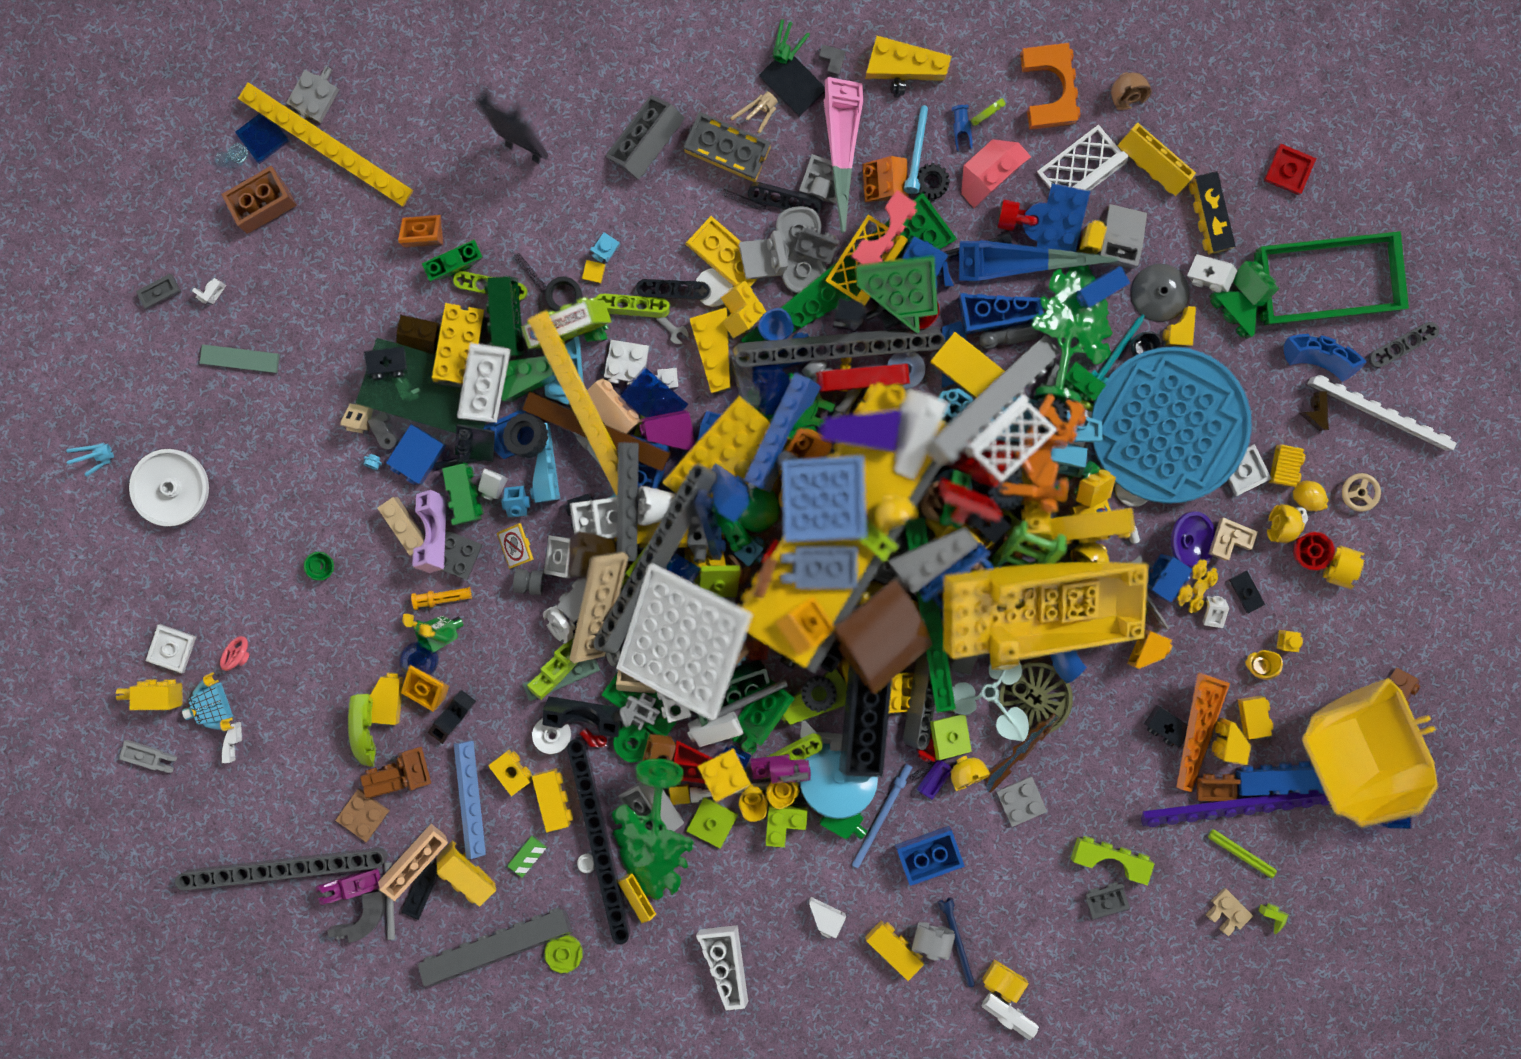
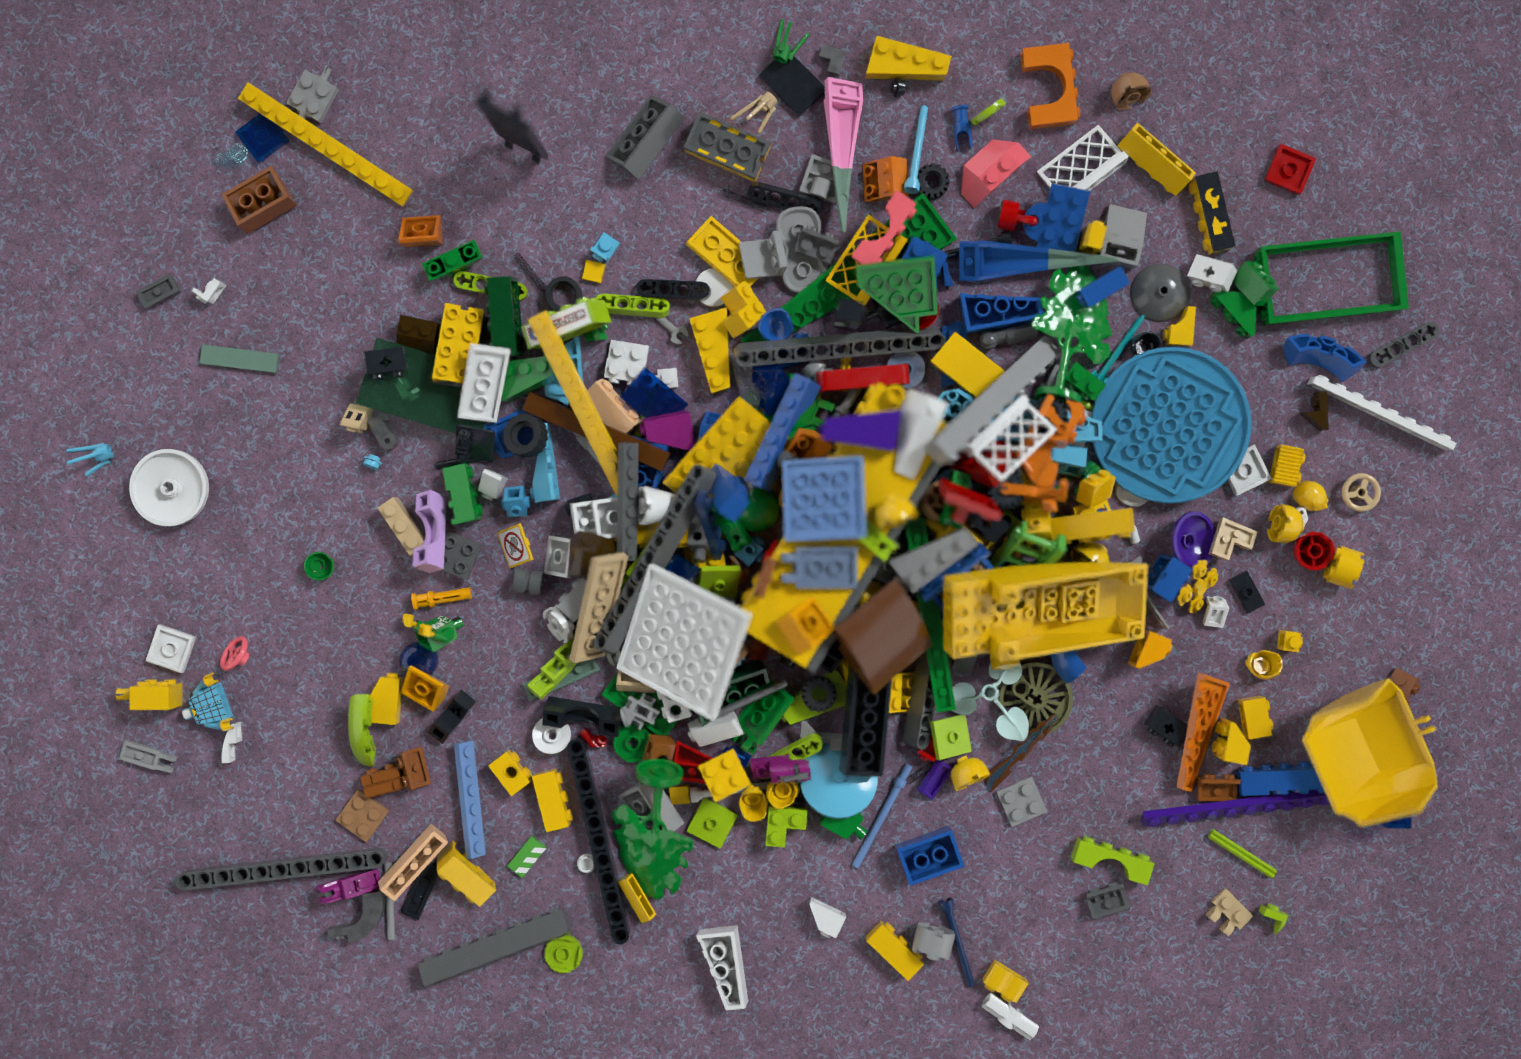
blue brick [386,424,447,485] -> none

